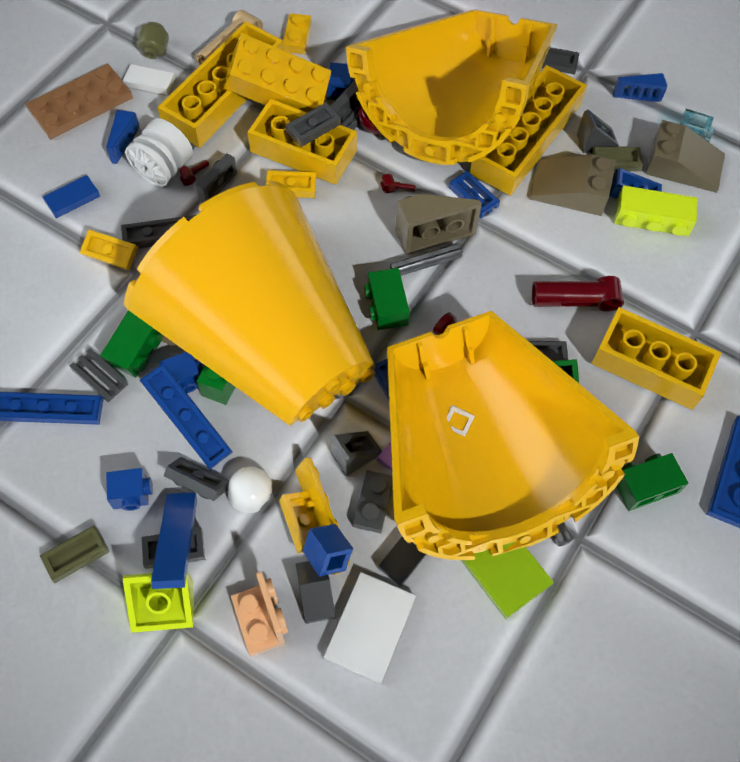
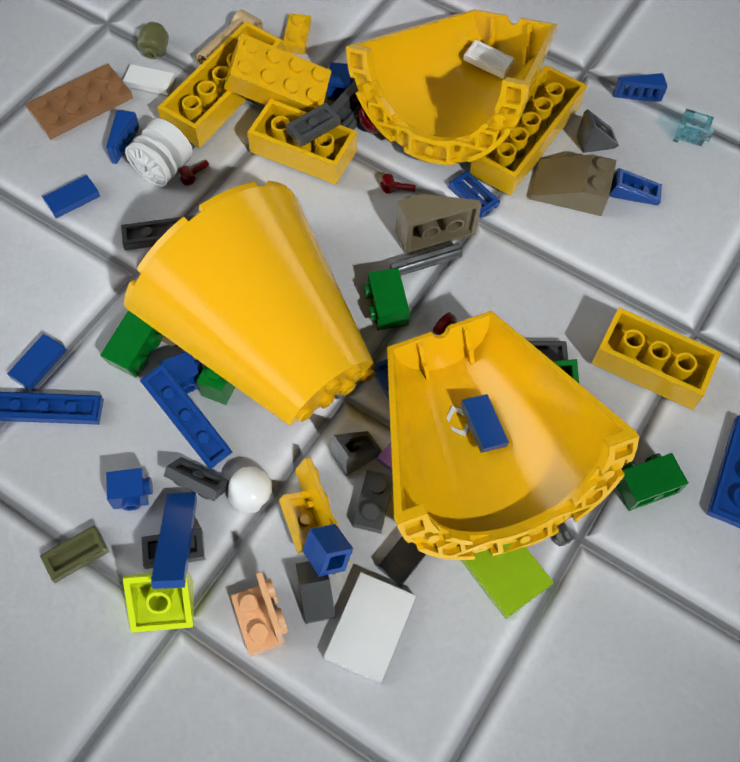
dark grey tile [69,348,129,402] -> none
yellow plate [79,230,139,271] -> none
dark grey plate [195,153,237,203] -> none
yellow plate [266,170,317,198] -> none
dark red piece [531,276,624,311] -> none
dark grey tile [542,47,580,75] -> none
olive tile [591,147,643,172] -> none
neon yellow brick [614,185,698,236] -> none
dark tan slope [646,120,725,193] -> none
none -> blue tile [7,334,67,391]
none -> blue tile [460,394,509,453]
none -> white tile [463,39,516,79]

